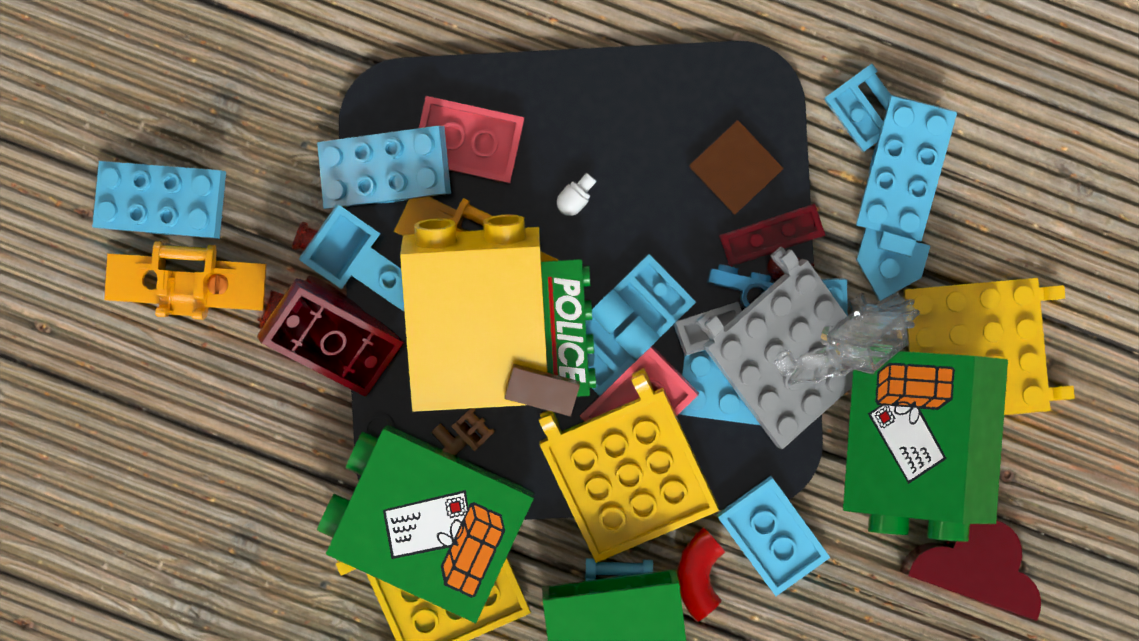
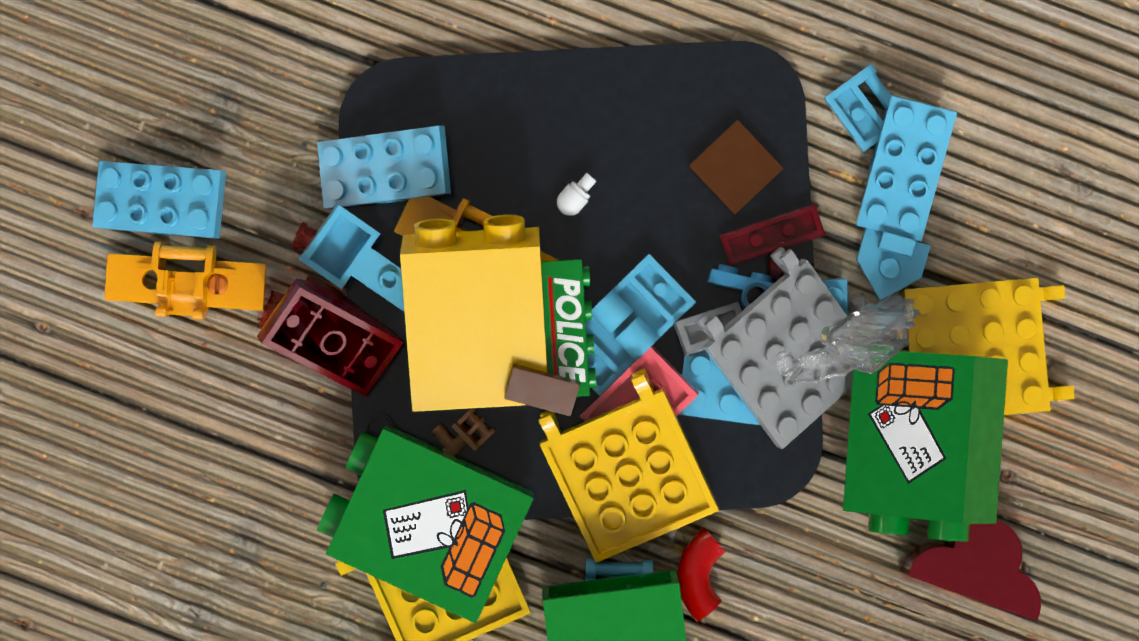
coral plate [419,96,525,184] -> none
medium azure plate [716,476,830,596] -> none

